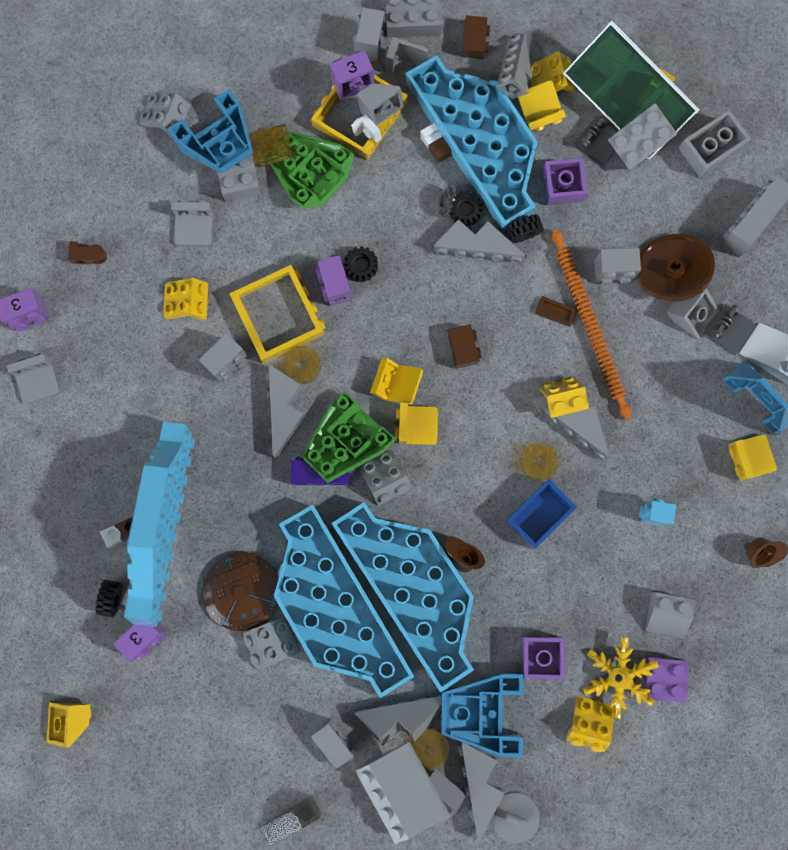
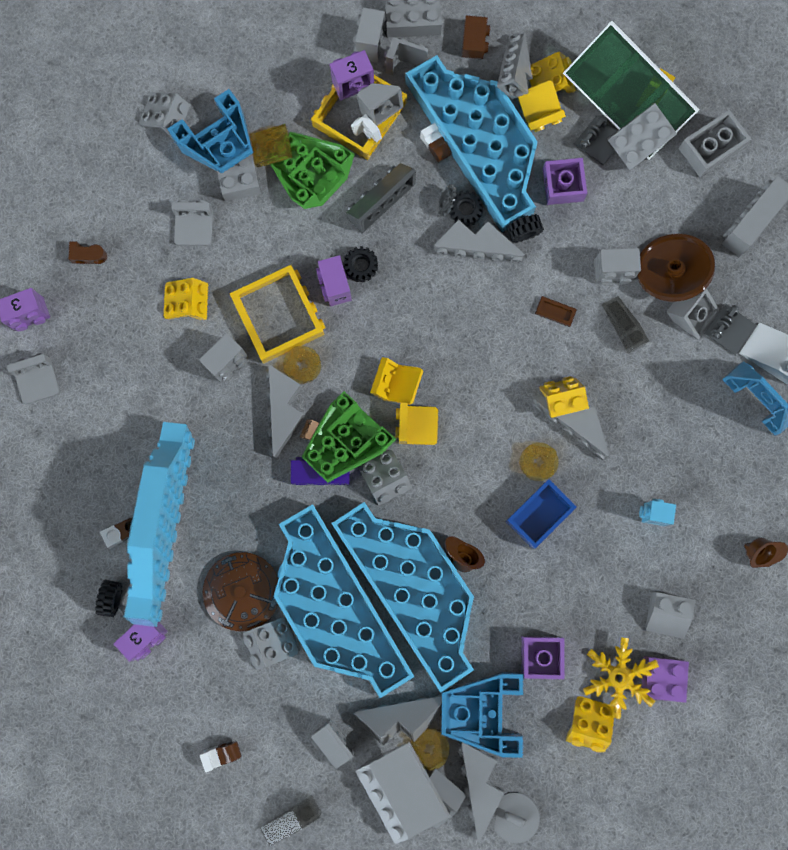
yellow slope [46,702,91,748] -> none
reddish brown brick [448,324,482,369] -> none
orange hose [551,230,632,420] -> none
yellow bracket [728,435,777,481] -> none
none -> leg [200,741,242,773]
none -> medium nougat plate [300,420,319,440]
none -> dark grey slope [346,163,416,233]
none -> clear smoke slope [602,296,649,354]

